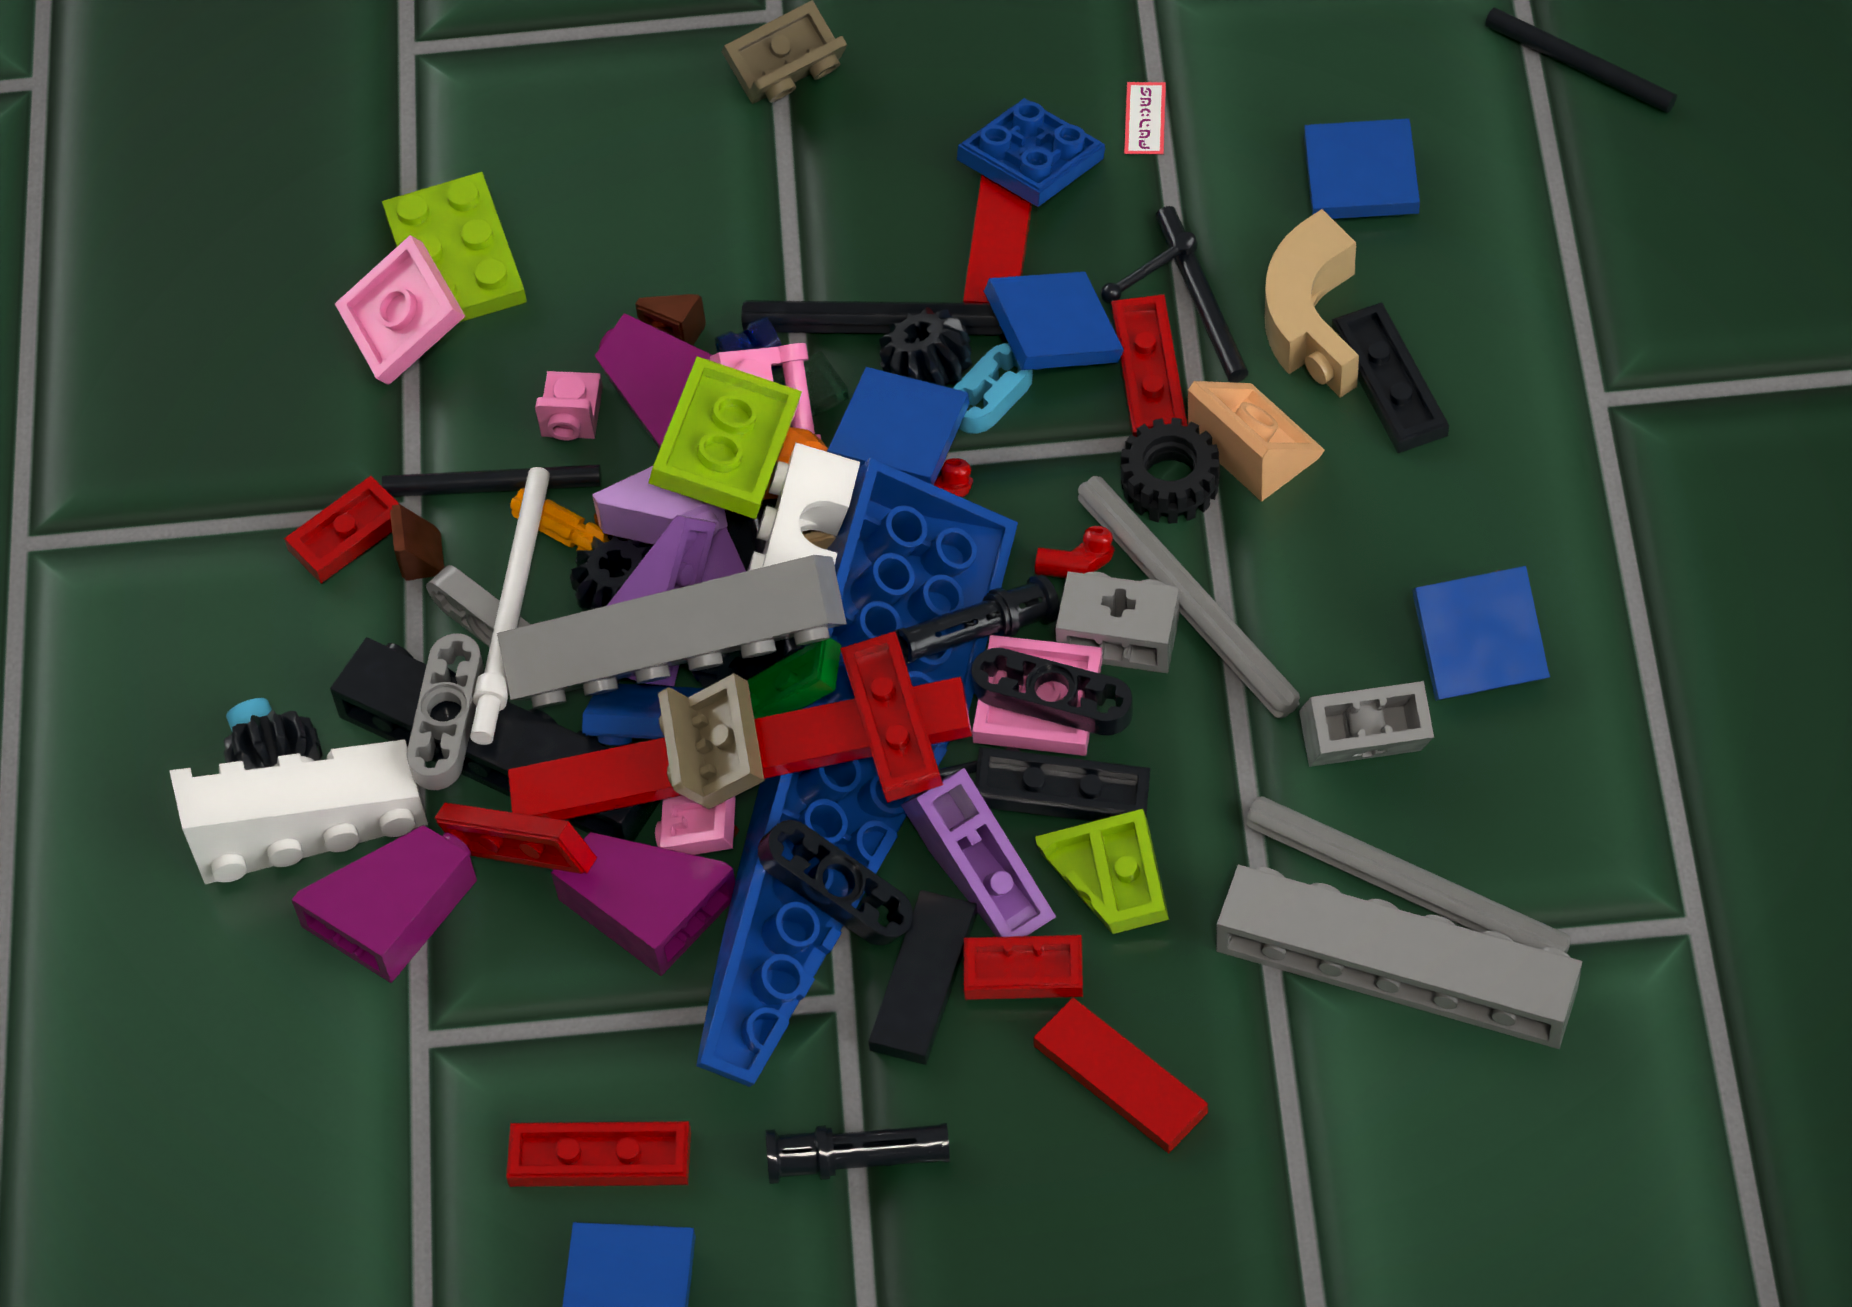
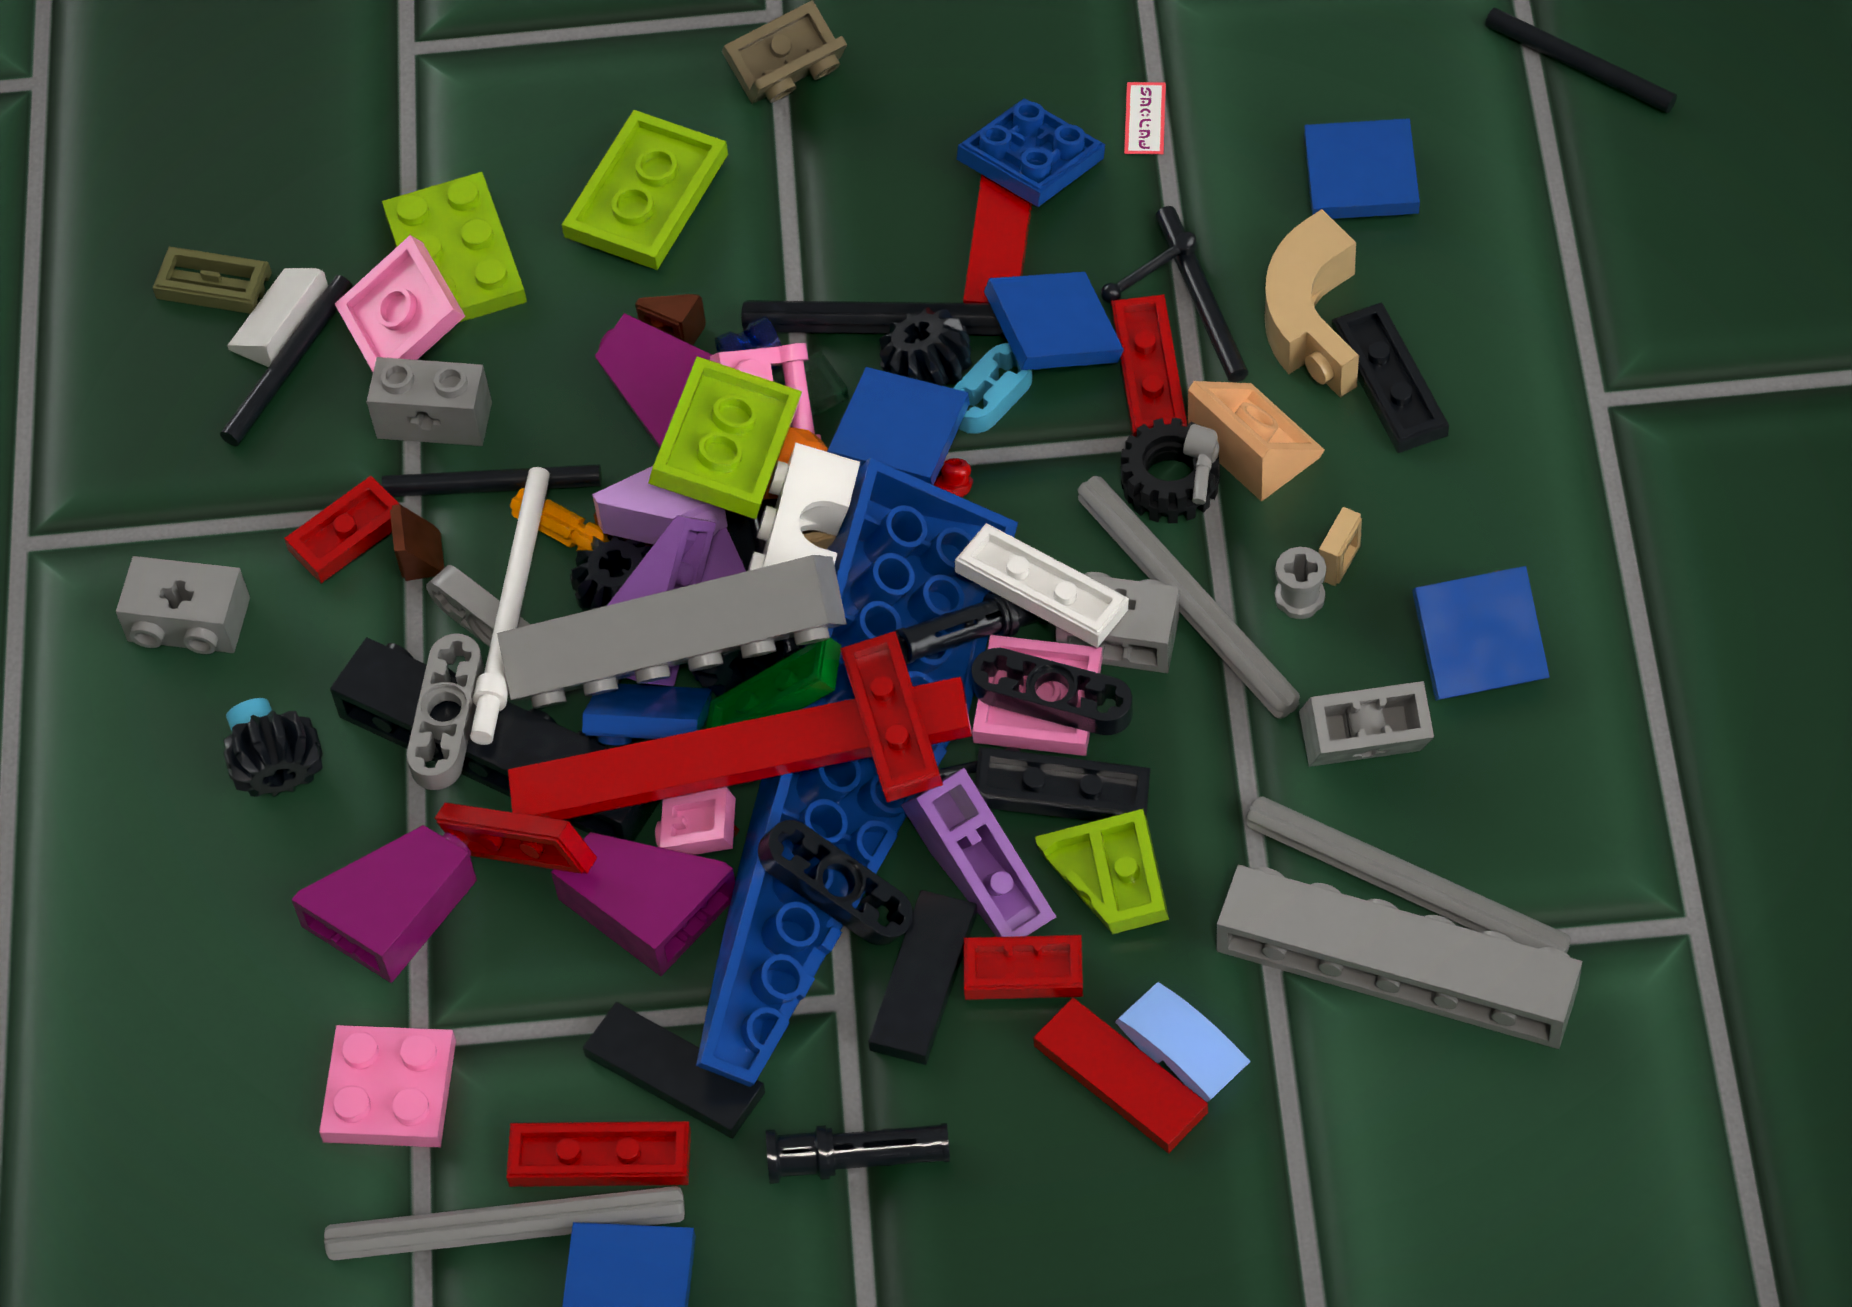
white wedge [169,739,428,885] -> none
bright pink bracket [535,371,603,441] -> none
dark tan bracket [658,673,765,809] -> none
red arm [1035,526,1115,579] -> none
none -> light grey brick [116,556,250,654]
none -> olive tile [153,246,272,314]
none -> black bar [220,275,353,446]
none -> white slope [227,268,328,367]
none -> bright pink plate [319,1025,456,1148]
none -> light grey axle [324,1186,685,1261]
none -> light grey brick [366,357,492,446]
none -> lime plate [561,110,728,270]
none -> black tile [583,1002,765,1139]
none -> white tile [955,523,1129,648]
none -> light blue slope [1115,982,1251,1102]
none -> light grey hand [1183,424,1220,504]
none -> light grey bush [1275,546,1326,619]
none -> tan tile [1319,507,1362,586]

